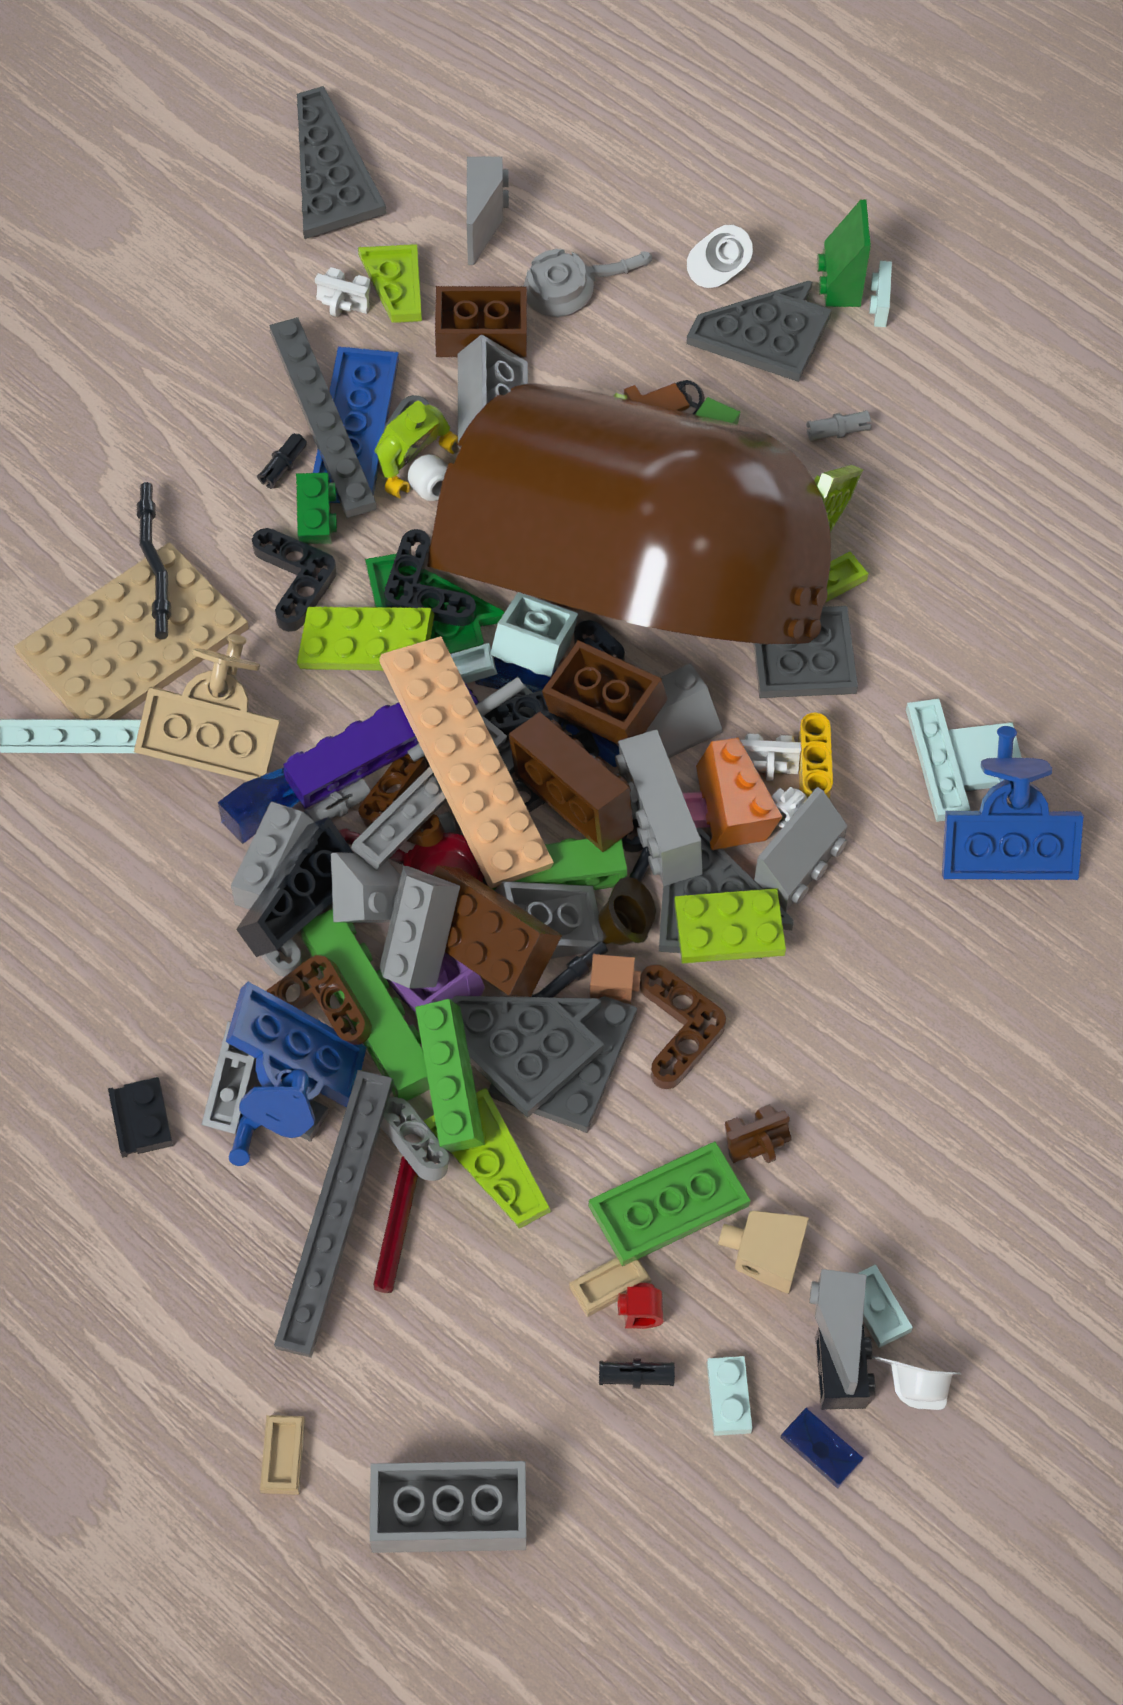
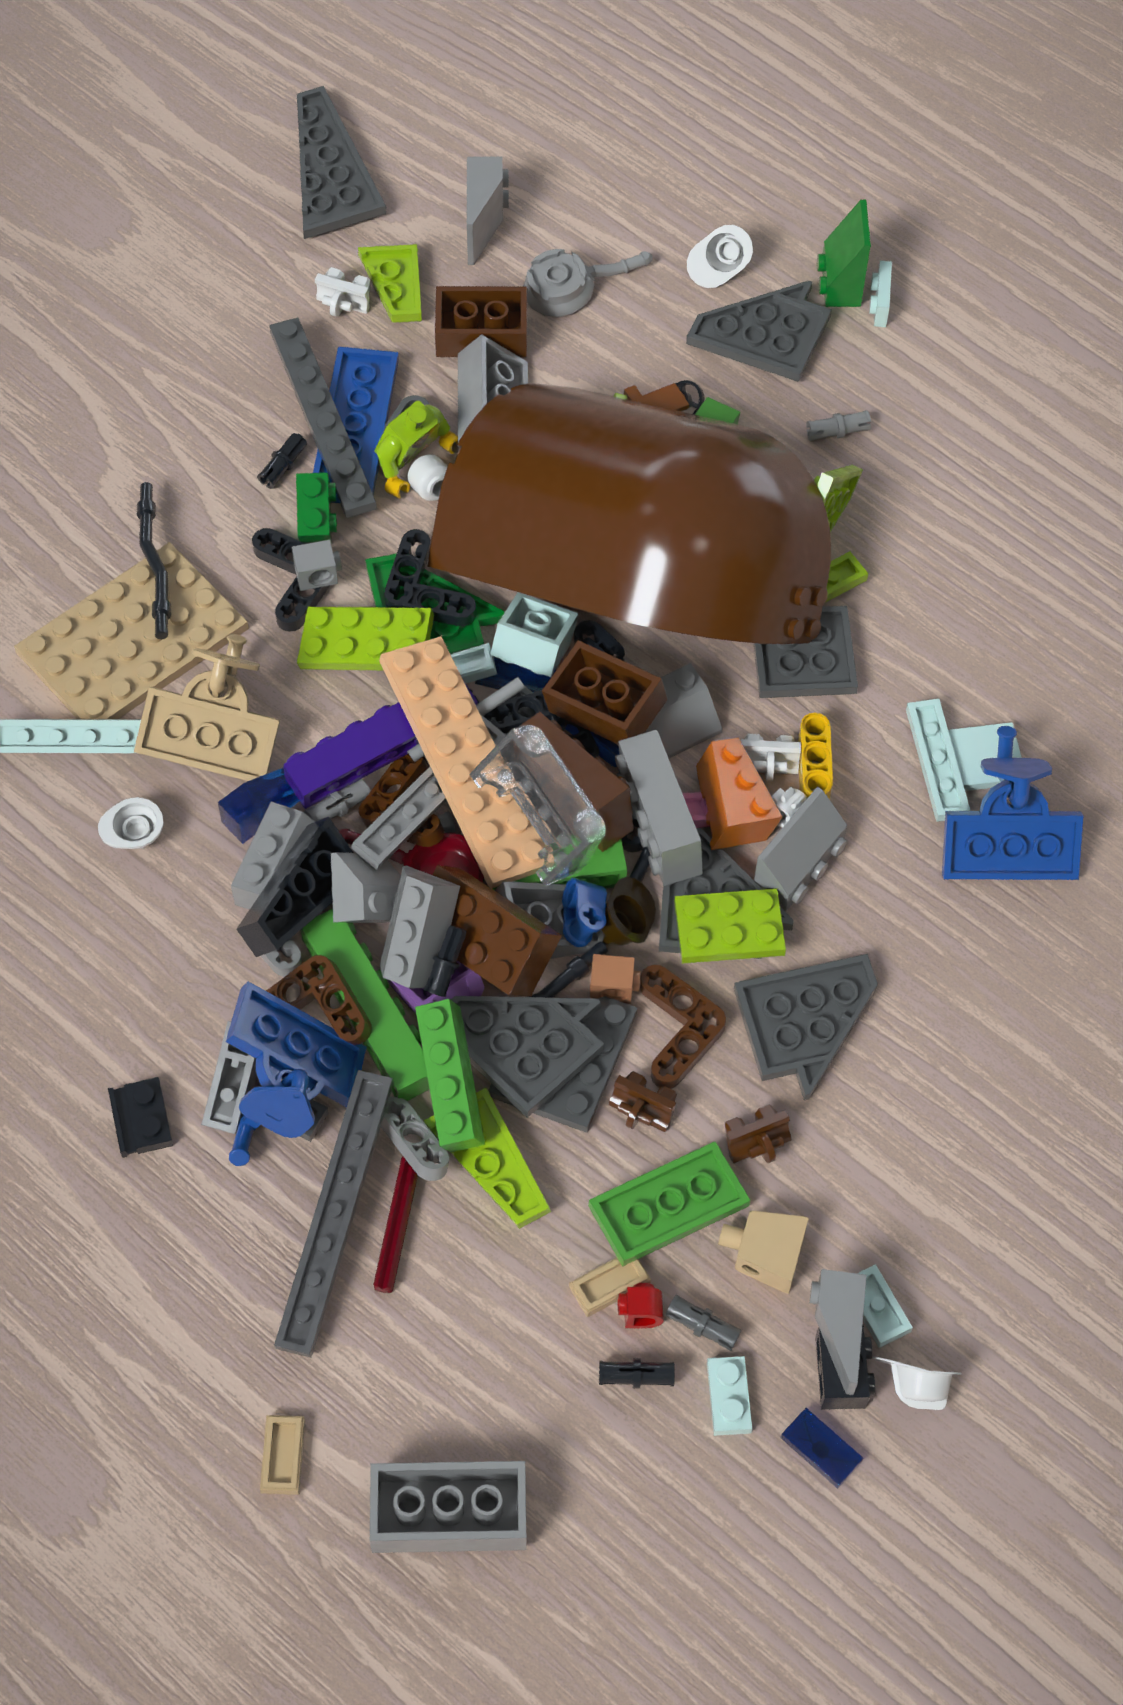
none -> white piece [98,797,164,849]
none -> light grey brick [292,540,342,591]
none -> black axle [424,925,466,997]
none -> clear windscreen [469,724,606,886]
none -> blue piece [562,878,607,947]
none -> reddish brown hips [609,1071,677,1132]
none -> dark grey pin [665,1295,742,1351]
none -> dark grey wing [733,954,878,1100]

